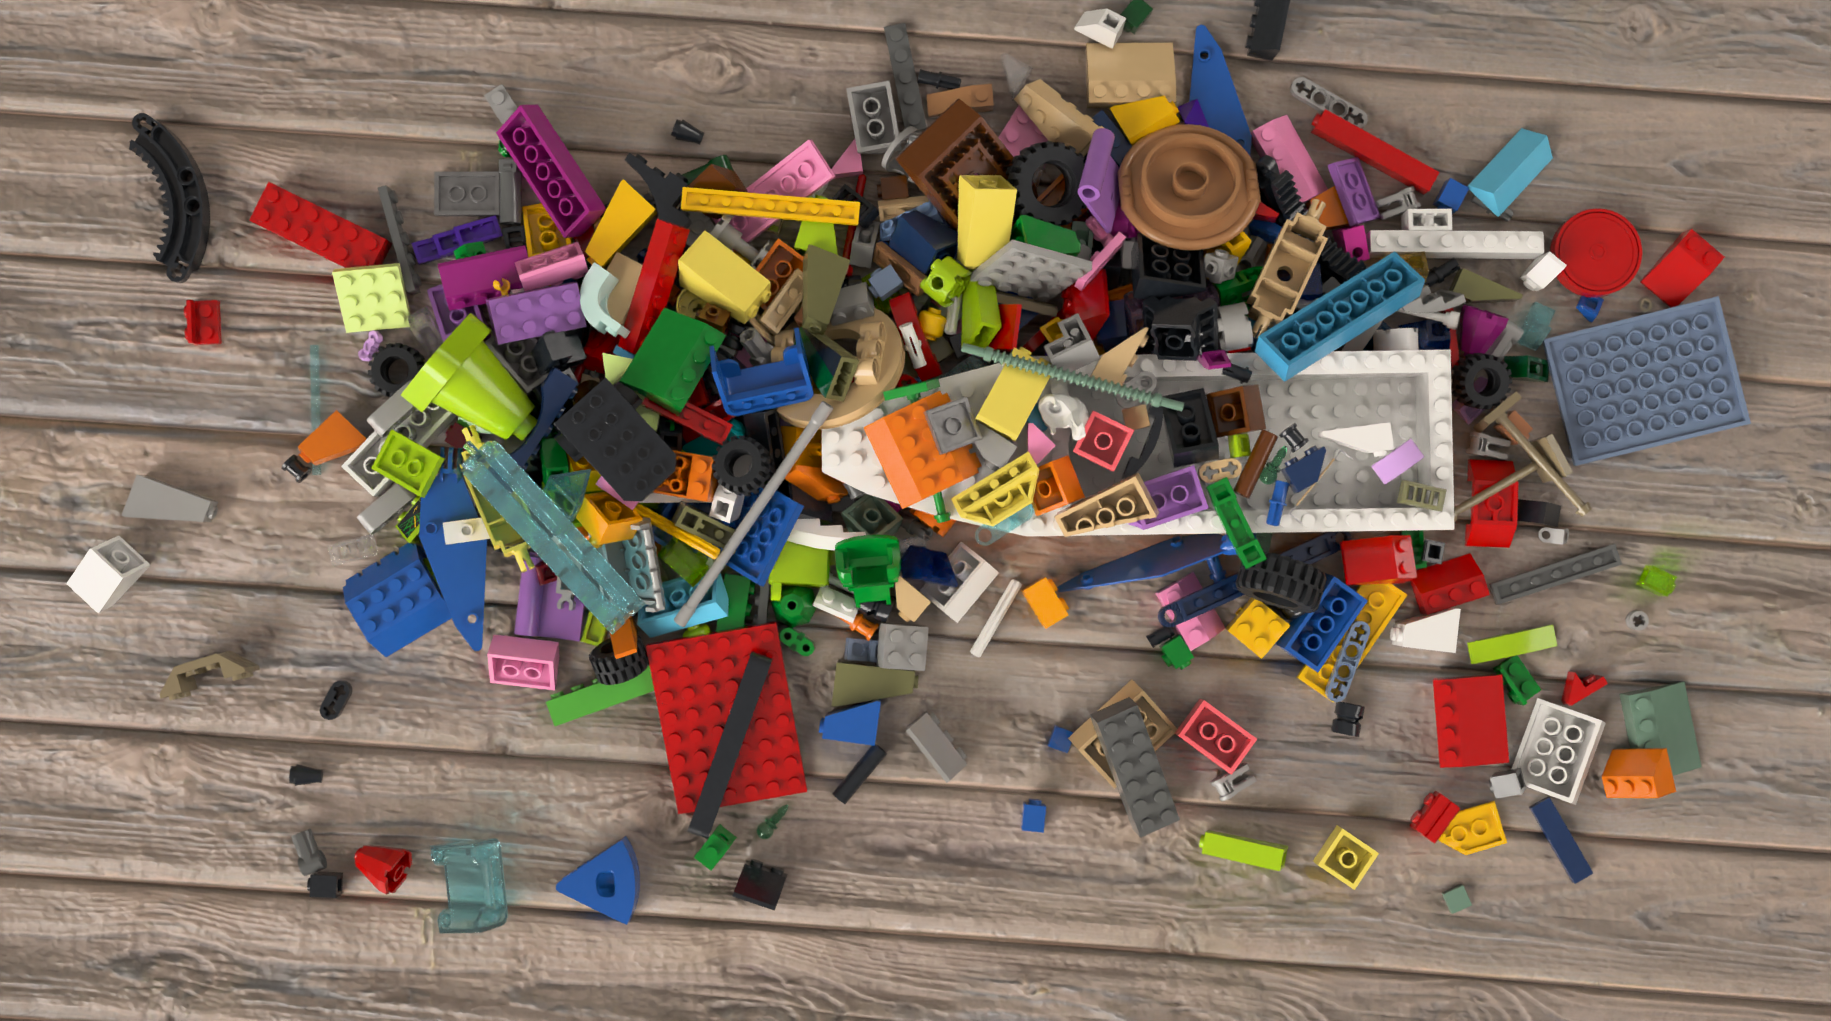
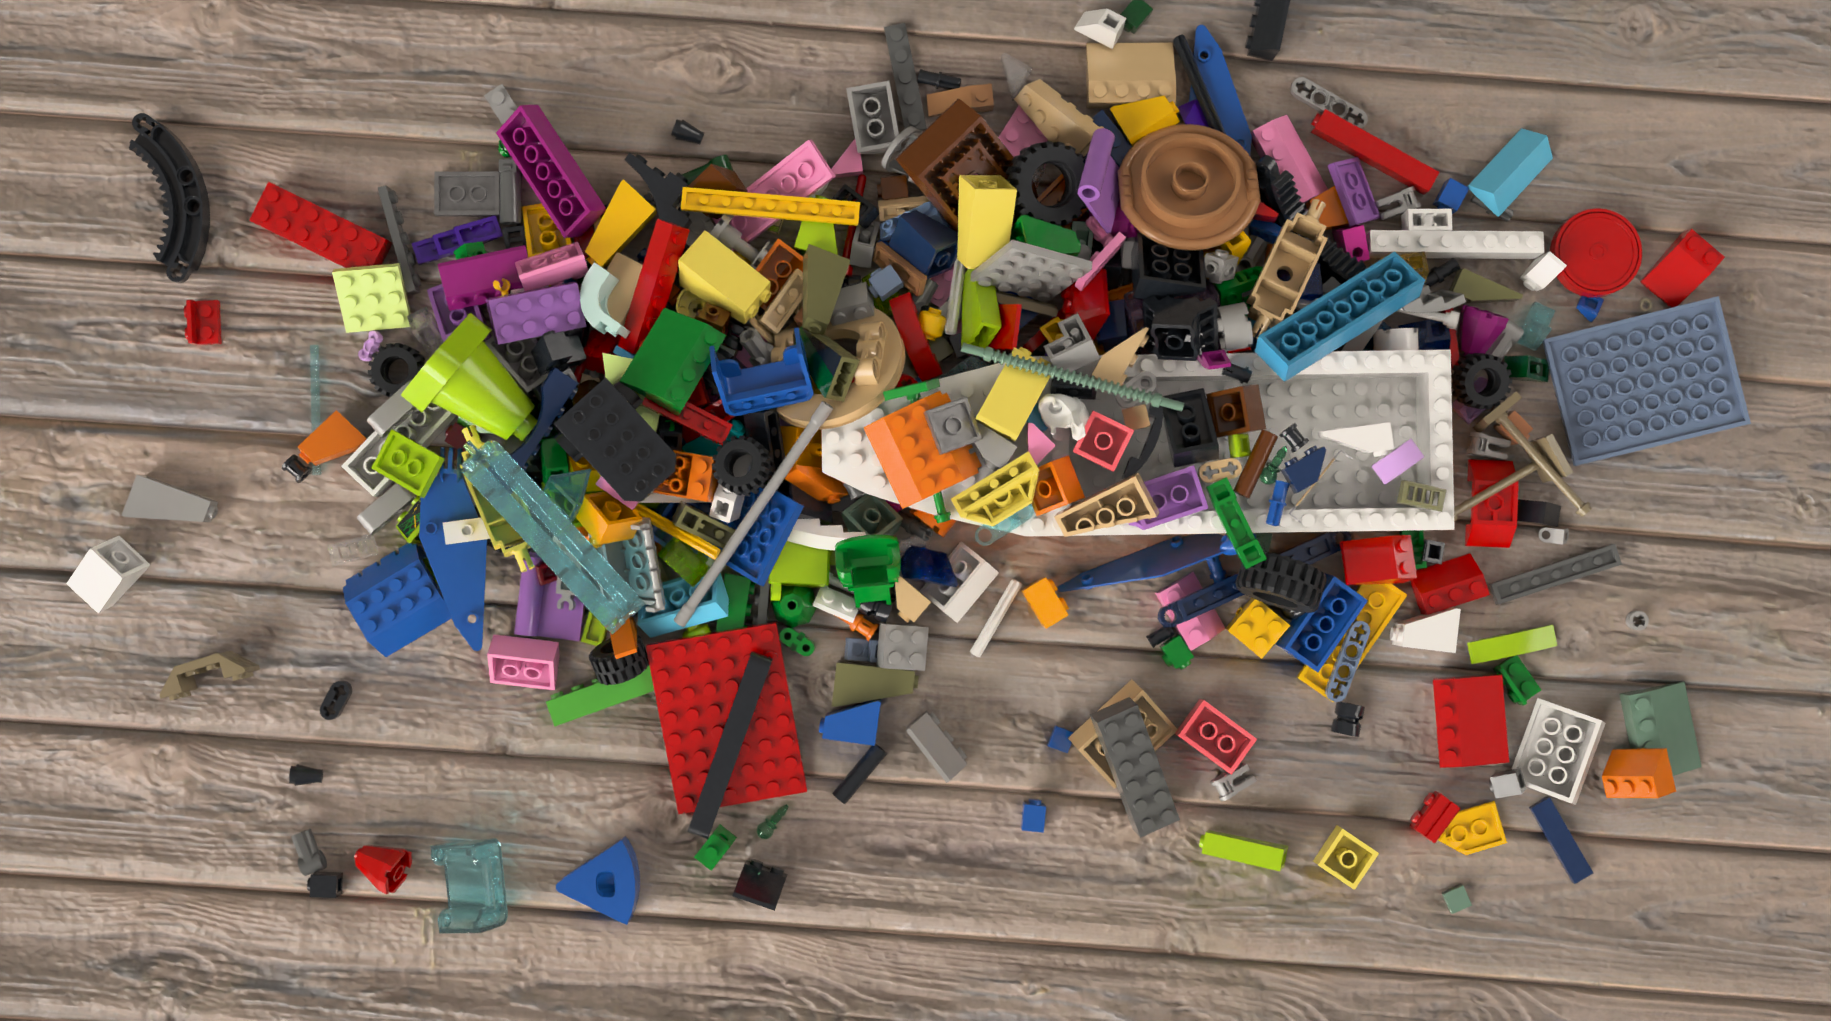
white pin [899,322,927,369] -> none
lime brick [920,256,972,308] -> none
red slope [1561,671,1608,706] -> none
clear neon green brick [1636,565,1677,597] -> none
none -> black plate [1050,377,1097,400]
none -> black axle [1173,34,1226,134]

